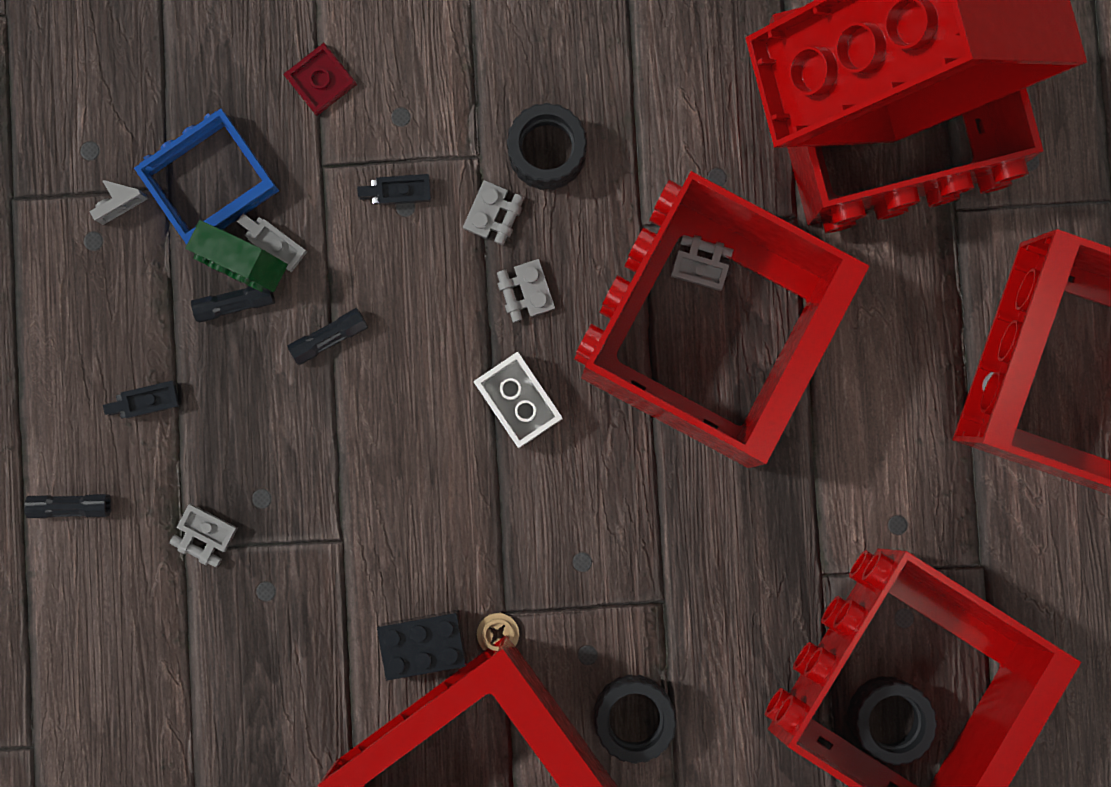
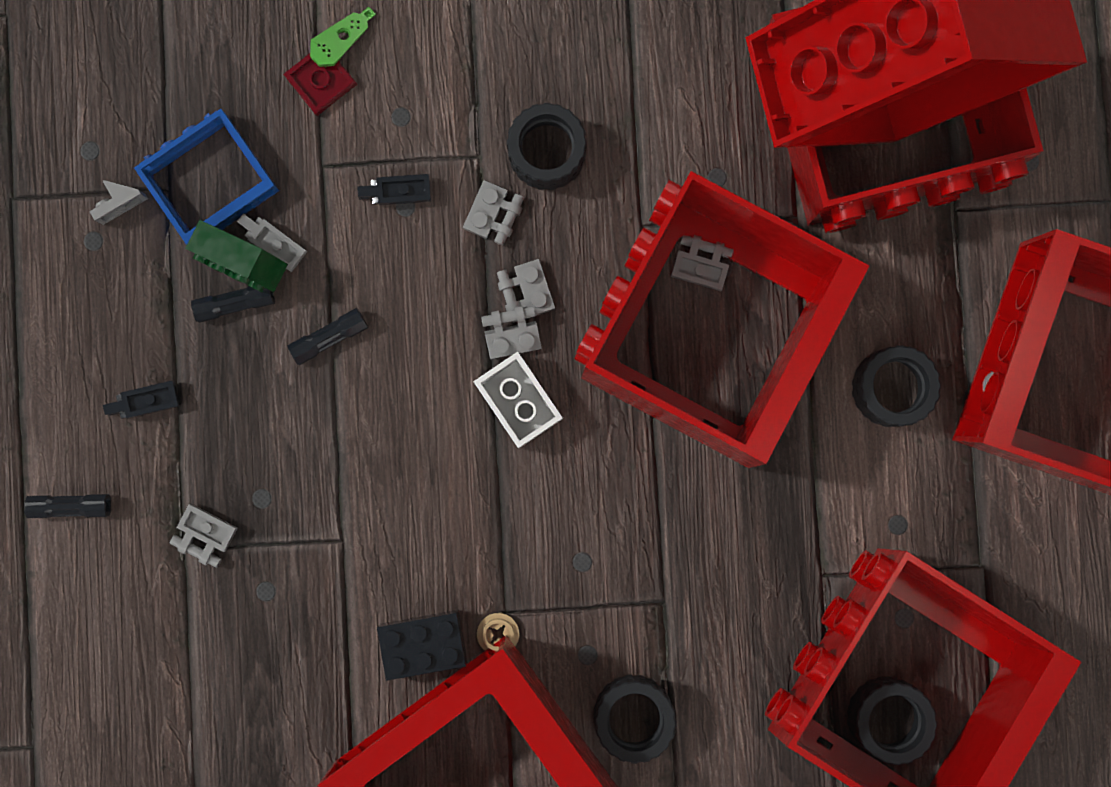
none -> bright green piece [310,7,376,67]
none -> light grey plate [481,306,542,359]
none -> black tyre [852,345,941,427]

